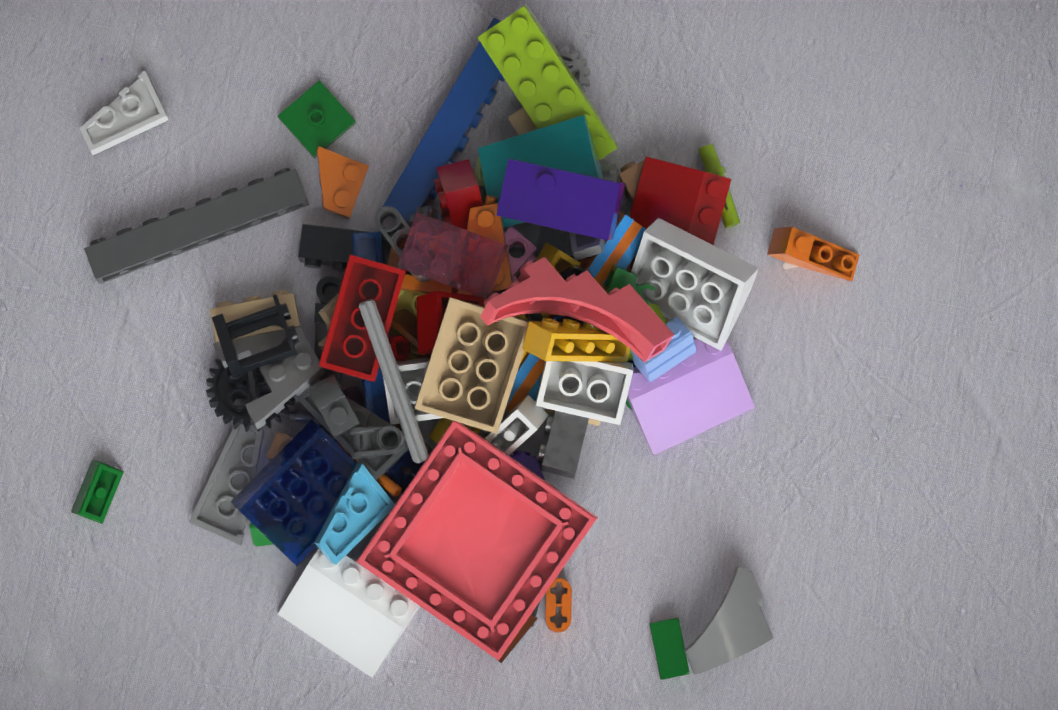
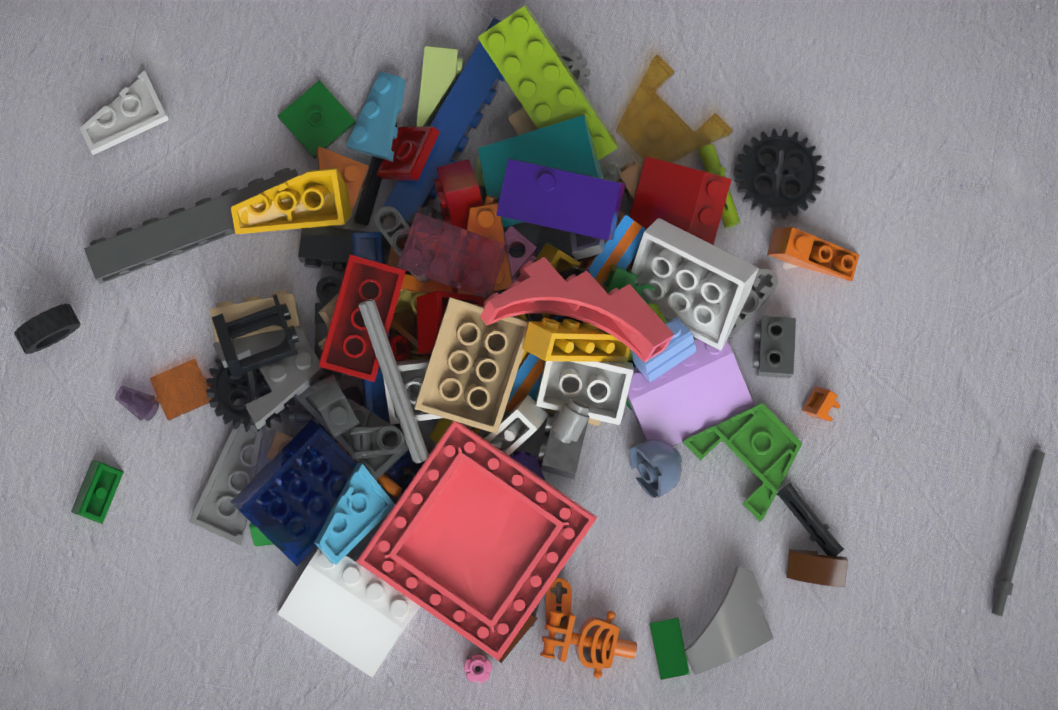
none -> black tyre [14,303,81,354]
none -> clear purple cone [115,385,159,421]
none -> clear orange piece [150,359,211,421]
none -> yellow wedge [231,168,352,234]
none -> medium azure wing [346,71,406,162]
none -> black axle [354,122,397,226]
none -> red tile [376,127,440,180]
none -> yellowish green slope [416,46,463,127]
none -> bright pink plate [464,654,492,683]
none -> orange torso [540,610,637,679]
none -> light grey brick [552,398,590,444]
none -> clear yellow wing [616,54,733,163]
none -> sand blue cylinder [628,440,682,498]
none -> bright green wing [683,403,802,523]
none -> light grey beam [729,268,778,337]
none -> black gear [734,129,825,219]
none -> dark grey brick [752,316,796,378]
none -> black pin [776,483,844,556]
none -> reddish brown slope [786,549,848,588]
none -> orange tile [801,386,840,421]
none -> dark grey bar [991,450,1045,616]

